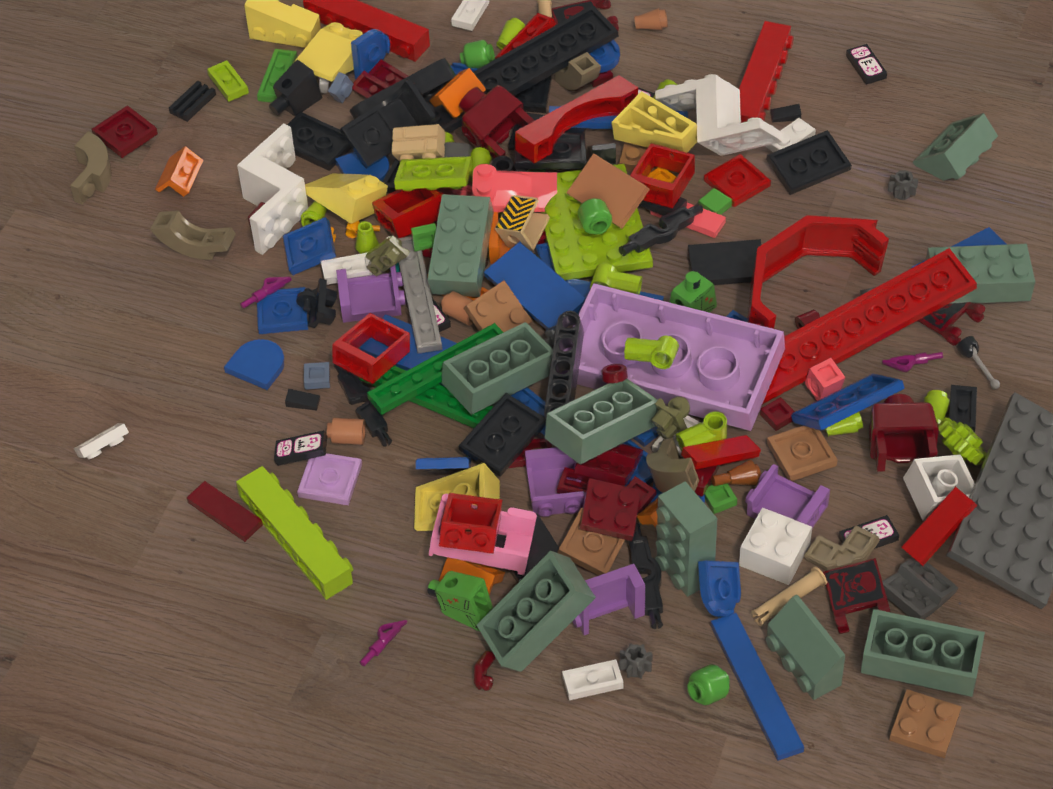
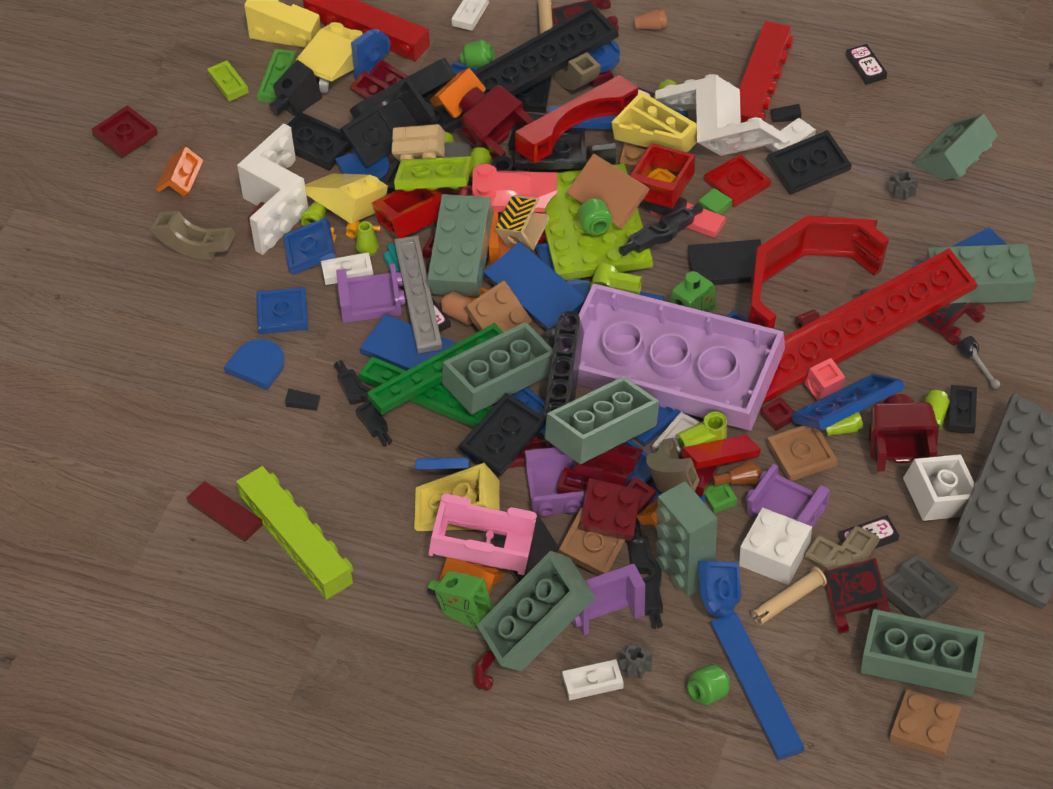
dark tan arch [70,131,112,205] -> none
white plate [73,423,129,460] -> none
black tile [169,81,216,122] -> none
magenta hand [240,277,292,309] -> none
tile [274,430,327,466] -> none
black hips [296,278,337,328] -> none
lavender tile [297,453,362,506] -> none
sand blue plate [304,362,330,389] -> none
nougat brick [327,418,366,445] -> none
sand blue plate [328,72,354,104] -> none
red window [332,313,410,384] -> none
magenta hand [360,620,407,666] -> none
olive hips [365,235,410,276] -> none
bright green tile [411,223,436,251] -> none
red window [439,493,503,554] -> none
red tile [495,13,556,59] -> none
lime cone [496,18,525,50] -> none
dark red tile [601,364,628,383] -> none
lime piece [624,335,679,369] -> none
olive hips [652,397,690,439] -> none
sand green slope [766,595,845,700] -> none
magenta hand [882,352,943,372] -> none
red tile [901,486,977,566] -> none
lime gear [938,417,987,465] -> none

